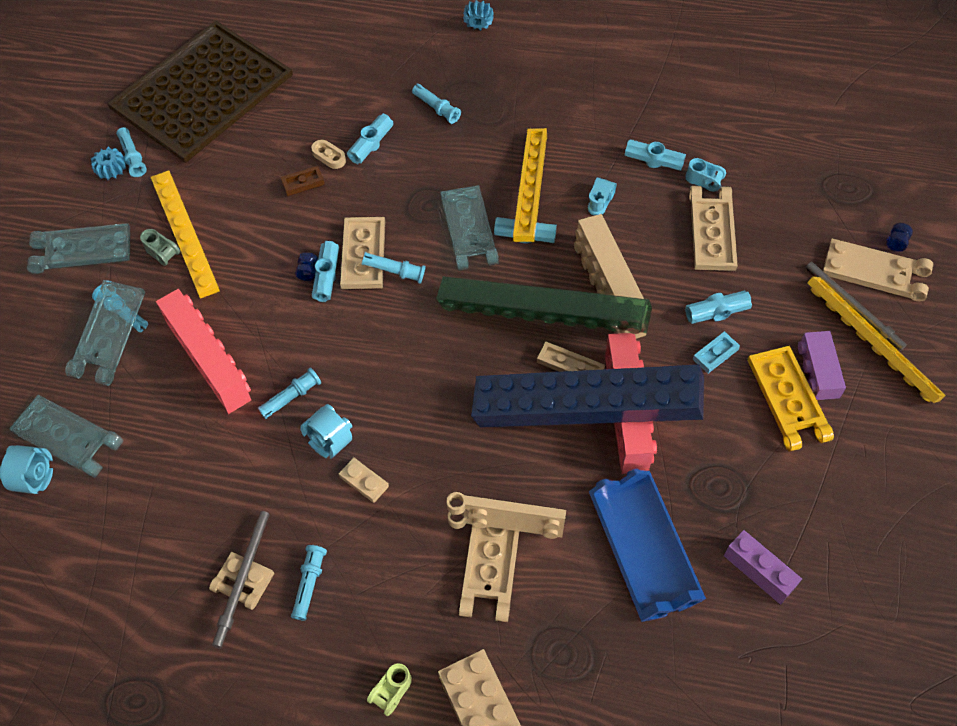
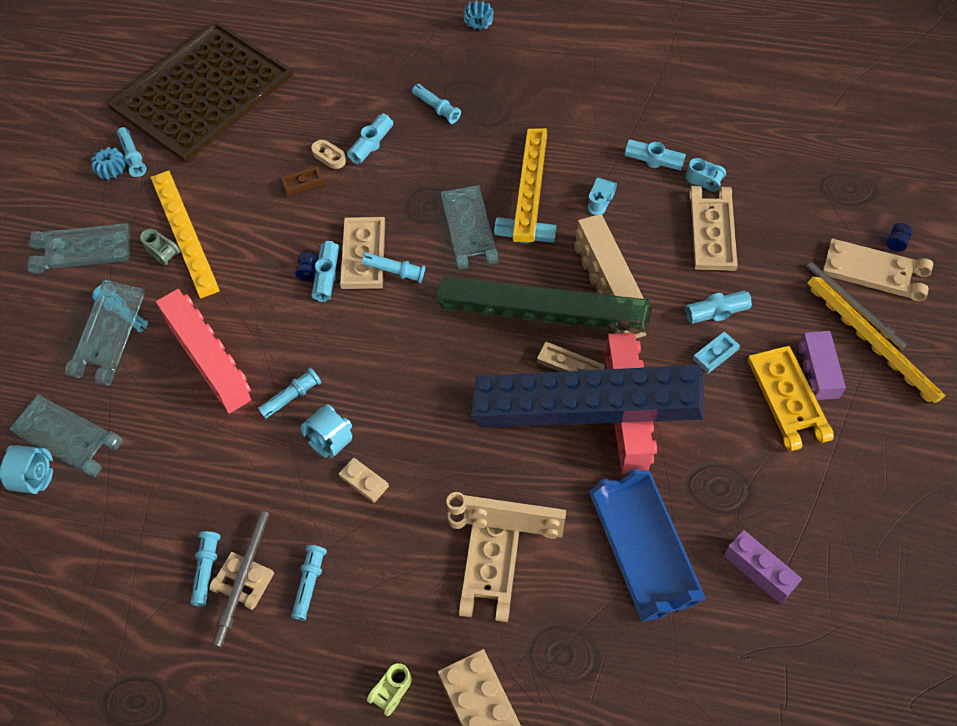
none -> medium azure pin [190,531,220,607]

